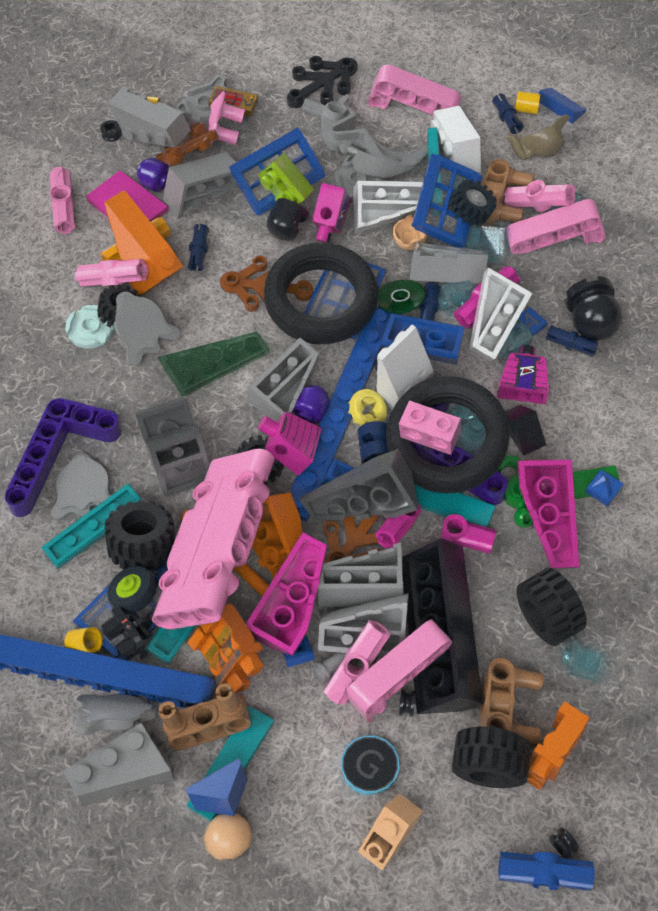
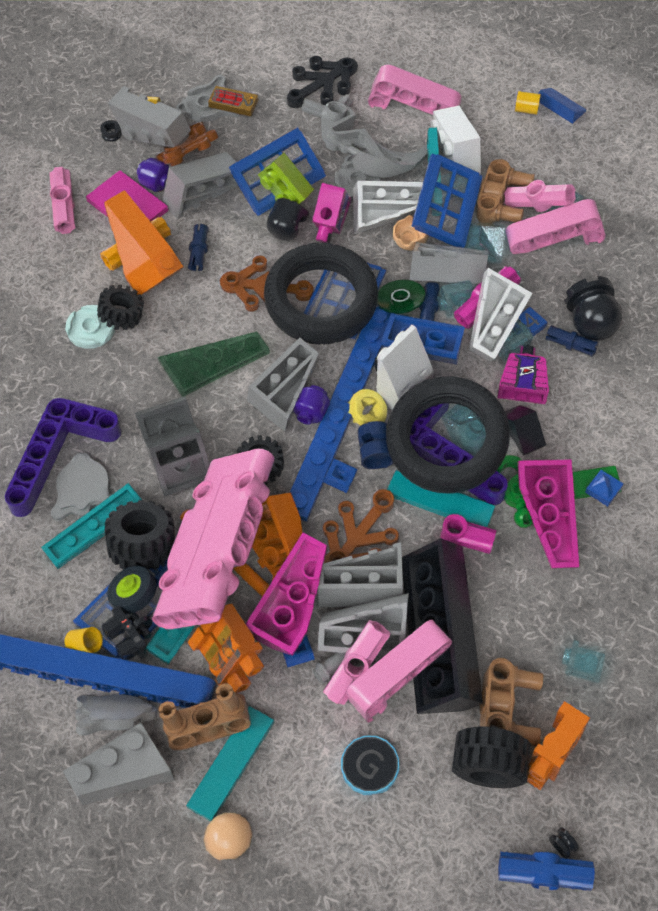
bright pink piece [75,259,149,287] -> none
light grey tile [114,292,180,365] -> none
blue slope [185,759,248,816] -> none
bright pink connector [208,91,245,147] -> none
dark pink torso [258,412,322,476] -> none
dark grey wedge [300,449,419,521] -> none
light nougat slope [358,793,424,871] -> none
dark pink piece [375,503,421,549] -> none
bright pink brick [399,401,461,455] -> none
black bush [399,690,416,717] -> none
black wheel [449,179,497,226] -> none
dark blue pin [492,93,524,134] -> none
dark tan hair [504,115,570,160] -> none
black tyre [516,567,587,646] -> none

